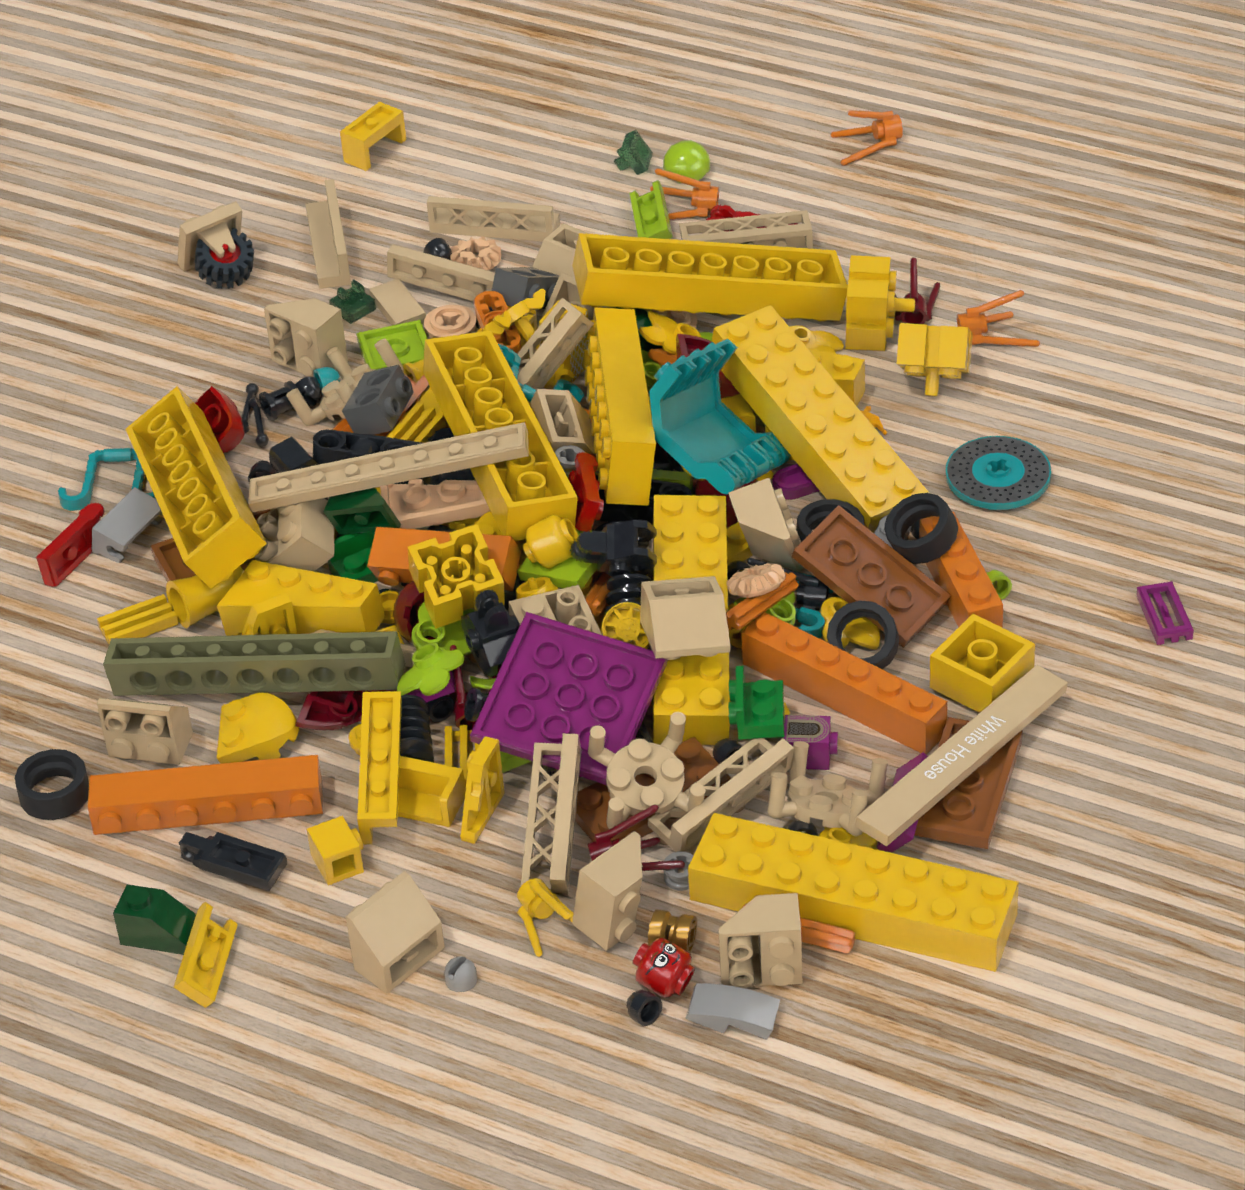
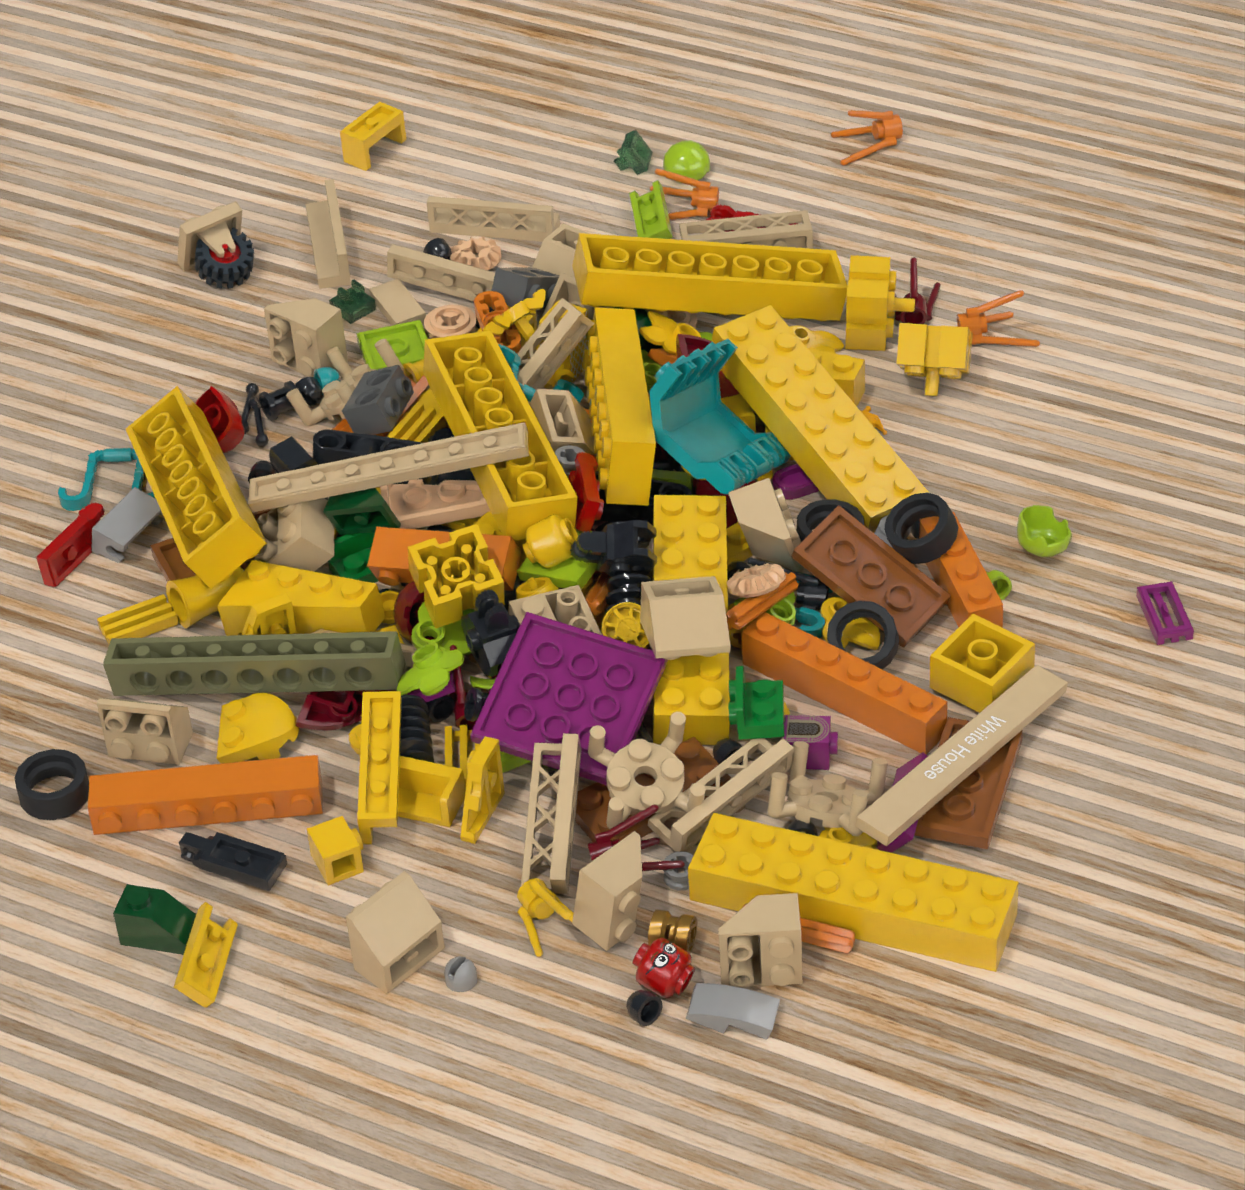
piece [945,436,1051,510] -> none
none -> lime hair [1017,505,1072,557]

